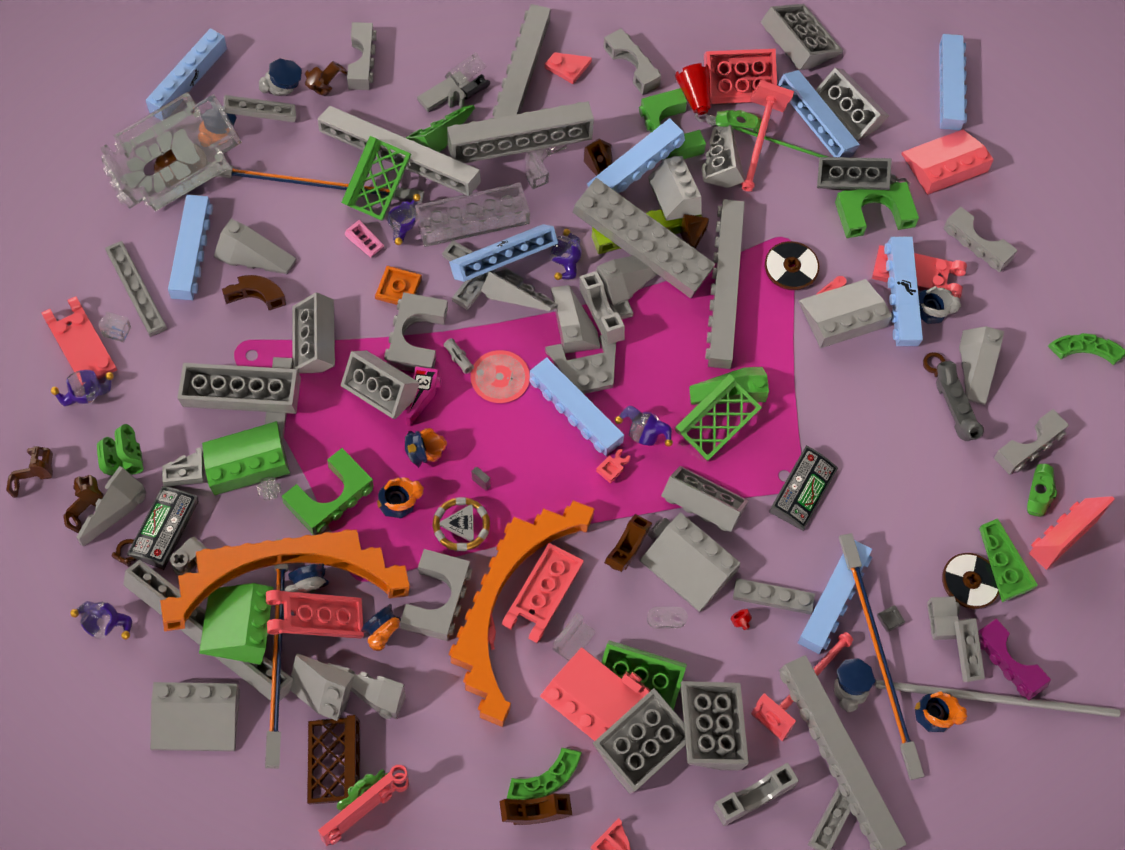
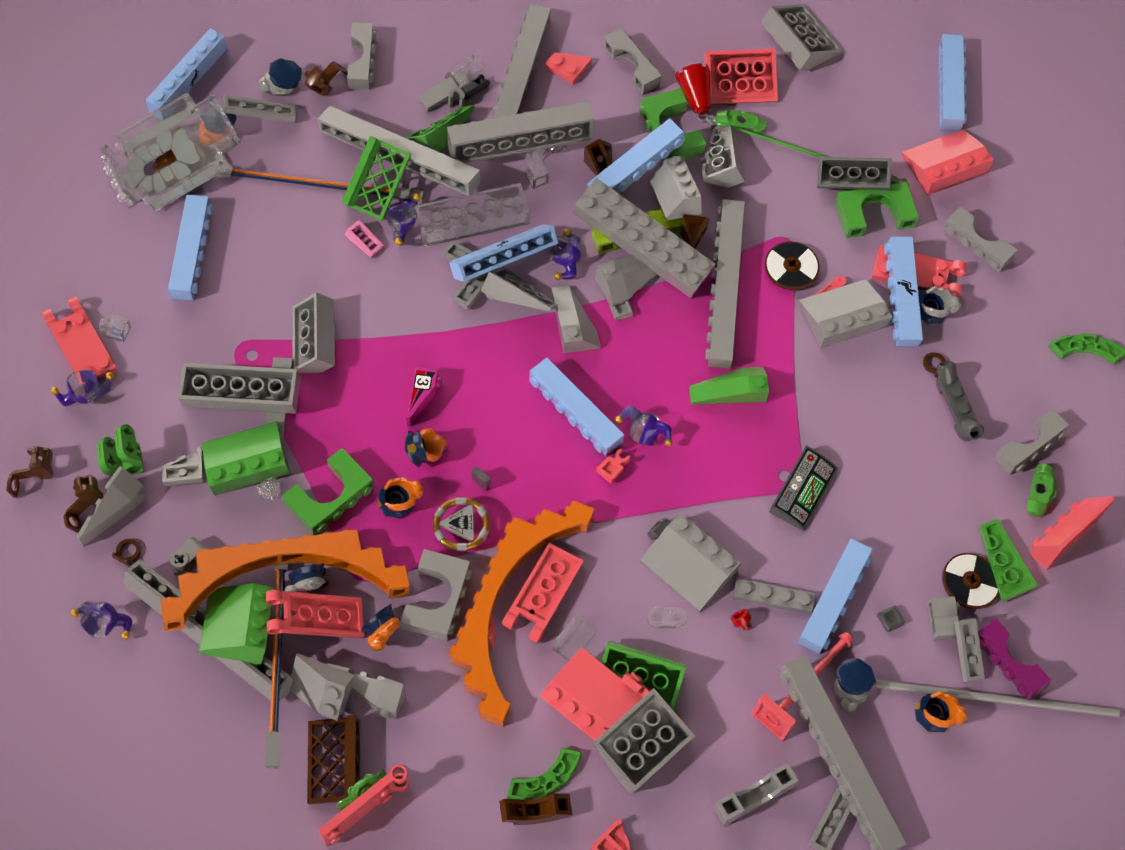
light grey tile [105,241,167,337] -> none
slope [127,486,199,570] -> none
light grey slope [150,682,240,751] -> none
light grey wedge [214,219,296,274] -> none
reddish brown arch [222,275,286,311] -> none
light grey slope [341,350,420,419] -> none
orange tile [375,266,422,305] -> none
light grey arch [385,292,448,372] -> none
light grey pin [444,338,474,374] -> none
coral piece [471,350,530,403] -> none
light grey wing [545,335,616,394] -> none
light grey arch [579,271,625,345] -> none
reddish brown arch [604,514,652,572] -> none
light grey slope [661,466,749,532] -> none
bright green fence [675,374,762,461] -> none
light grey slope [681,681,749,770] -> none
coral tile [741,80,794,192] -> none
light blue brick [777,70,860,158] -> none
light grey slope [815,68,889,141] -> none
piece [839,533,924,780] -> none
light grey wedge [959,326,1004,405] -> none

